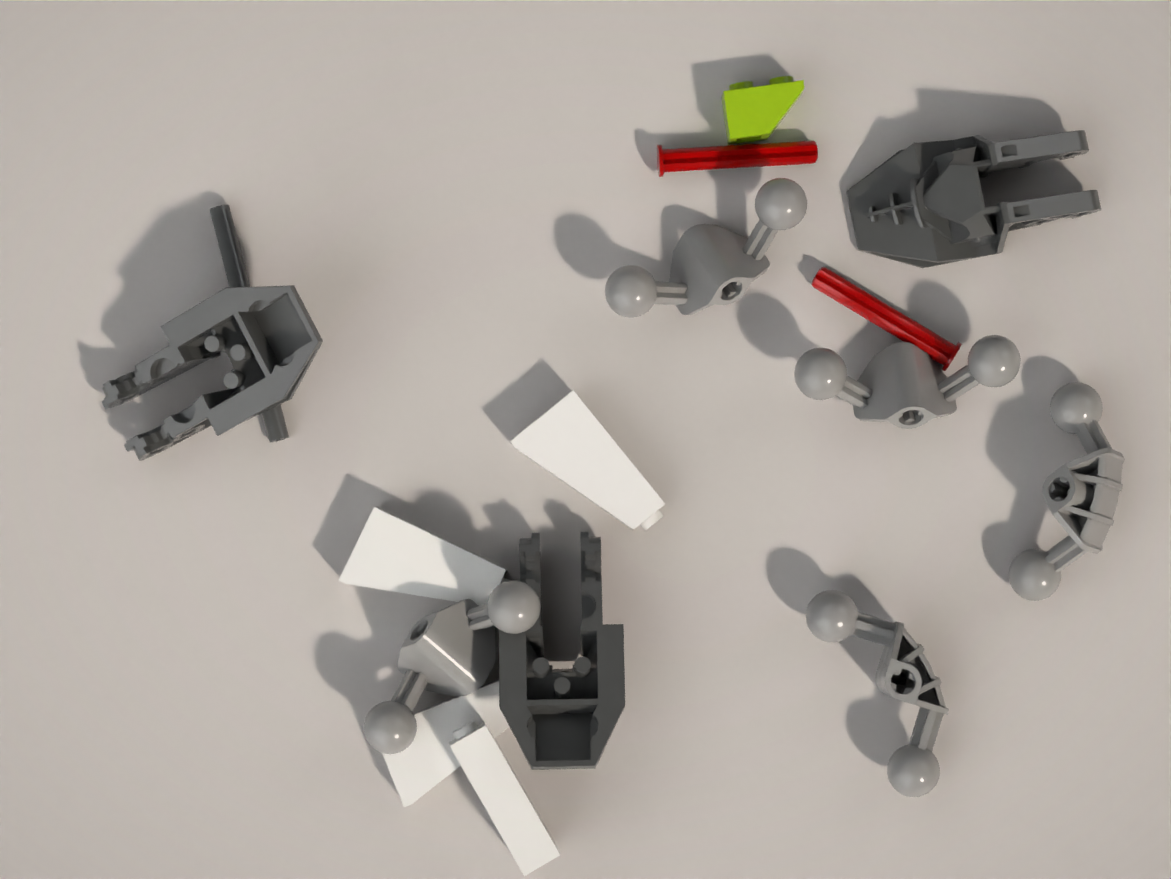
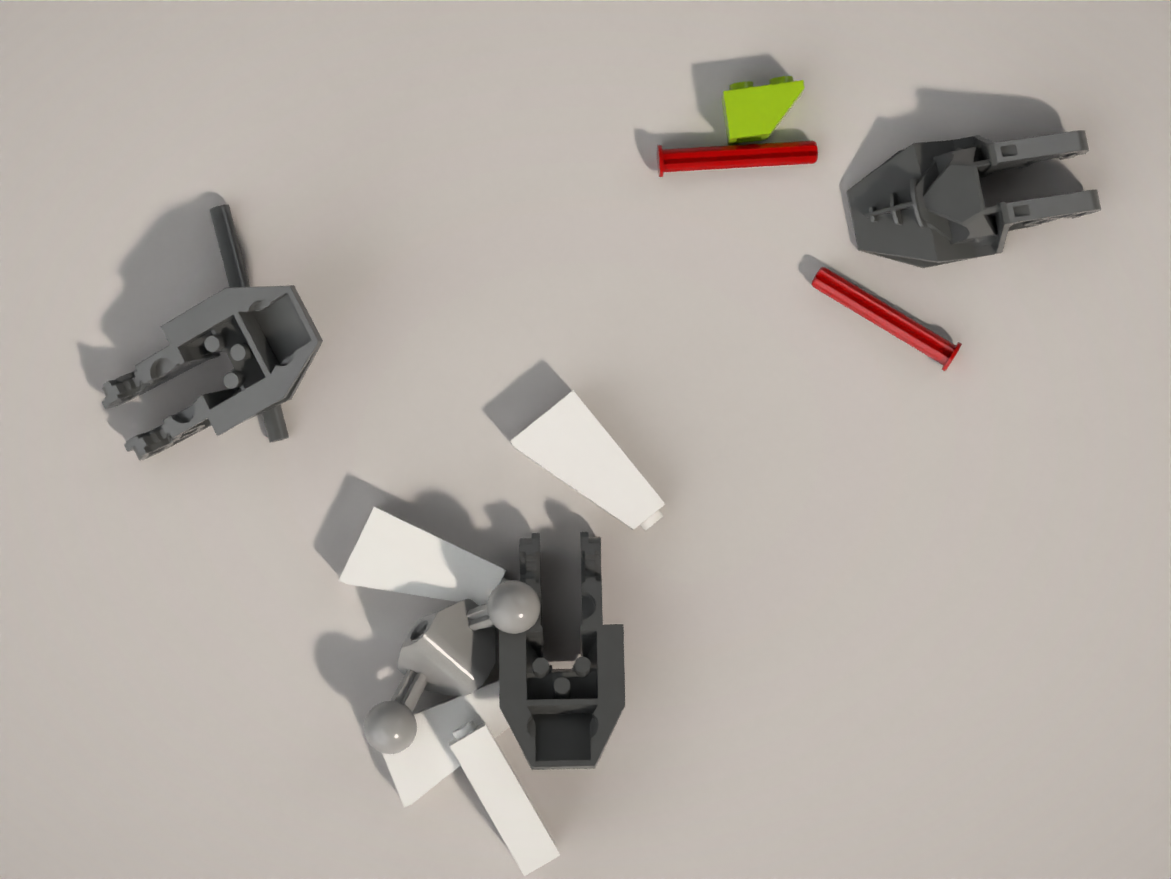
light grey piece [605,178,807,318] -> none
light grey piece [794,335,1021,429] -> none
light grey piece [806,590,949,797] -> none
light grey piece [1009,382,1125,601] -> none

